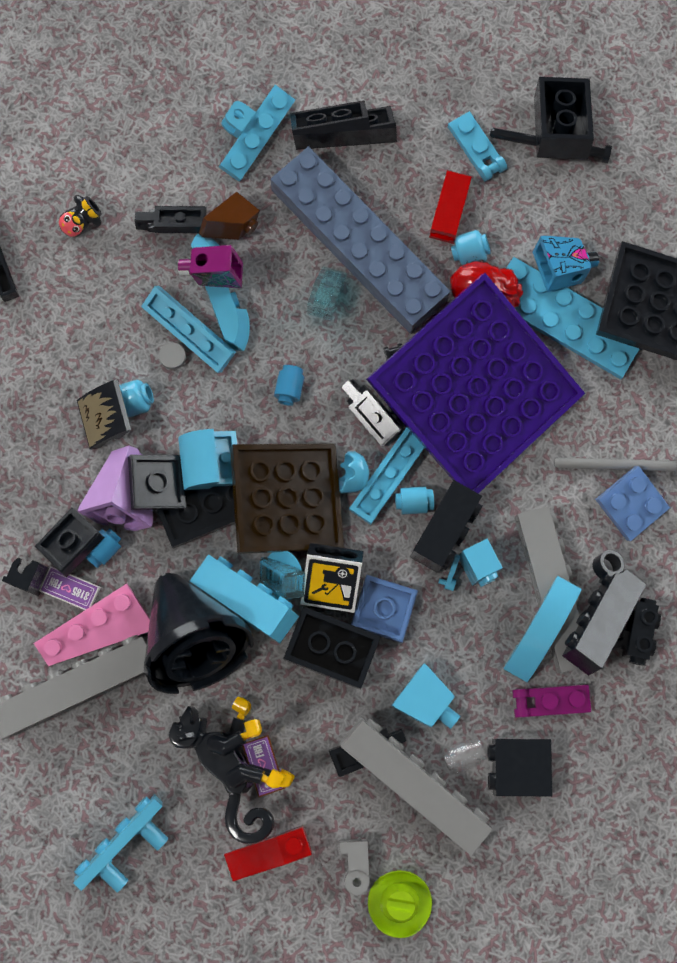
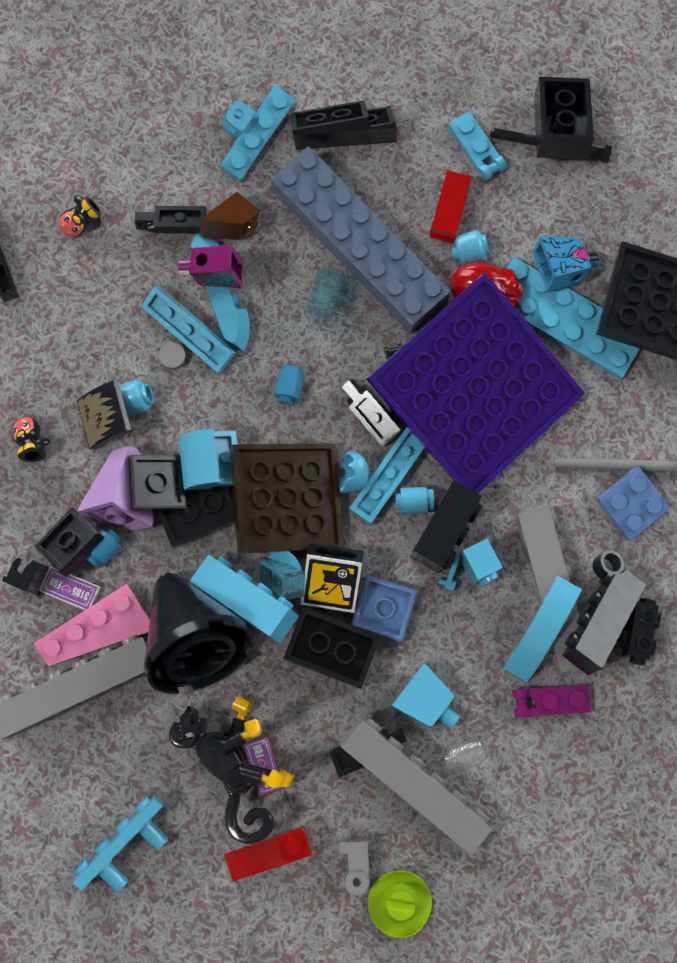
black piece [487,739,552,797] -> none
none -> black animal [13,417,51,462]

